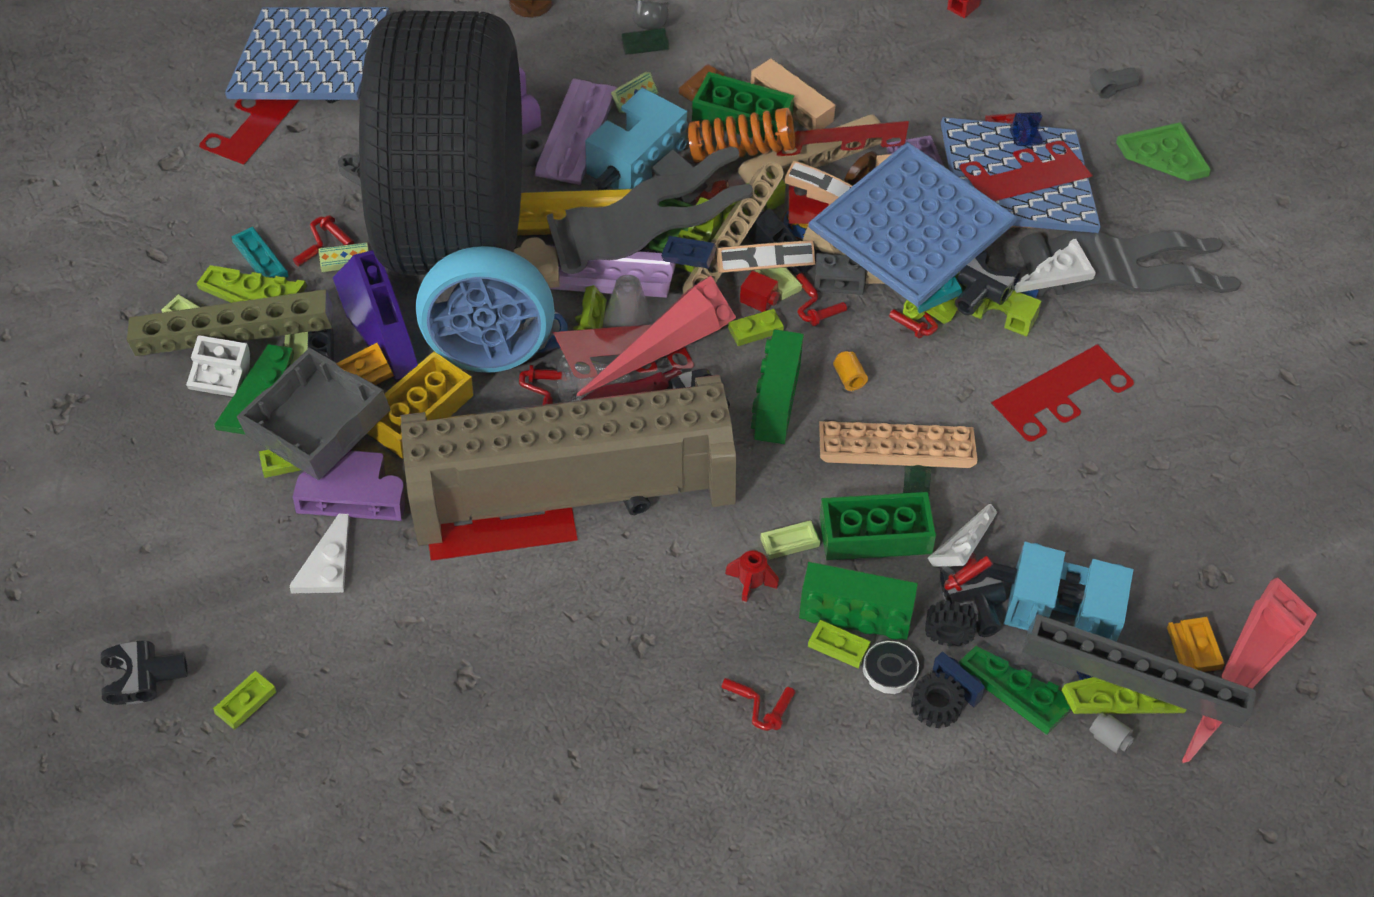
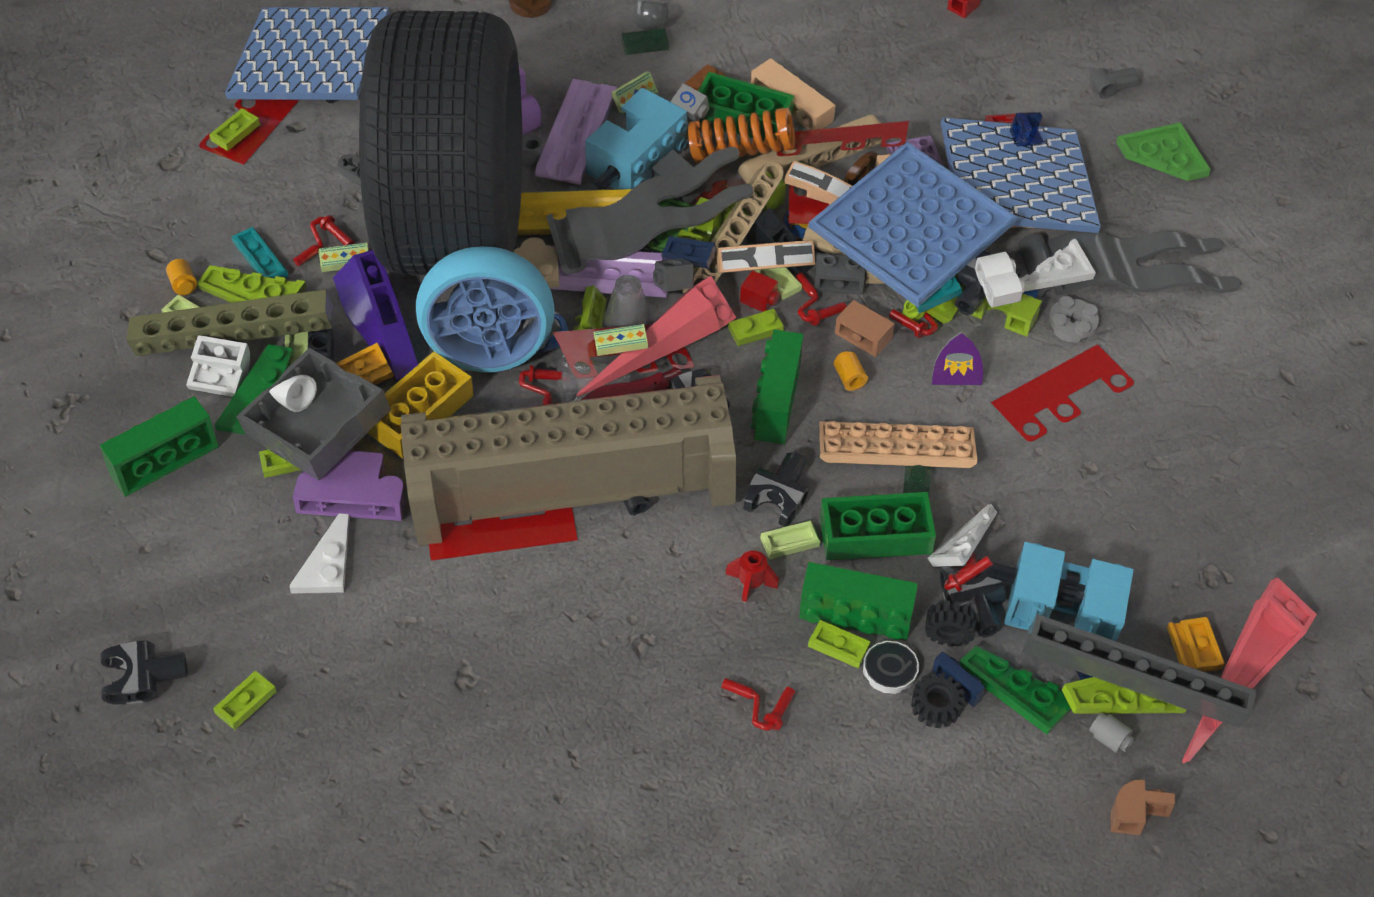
red piece [959,140,1093,201] -> none
none -> green brick [99,396,219,497]
none -> light orange brick [166,259,197,295]
none -> lime plate [209,108,260,151]
none -> white piece [269,375,317,412]
none -> yellowish green tile [594,324,648,356]
none -> dark grey brick [653,258,693,292]
none -> light grey brick [670,83,709,122]
none -> black connector [743,452,809,527]
none -> nougat brick [835,300,895,357]
none -> dark purple shield [932,331,983,385]
none -> white brick [975,252,1025,307]
none -> light grey plate [1048,296,1099,343]
none -> nougat brick [1111,780,1175,835]

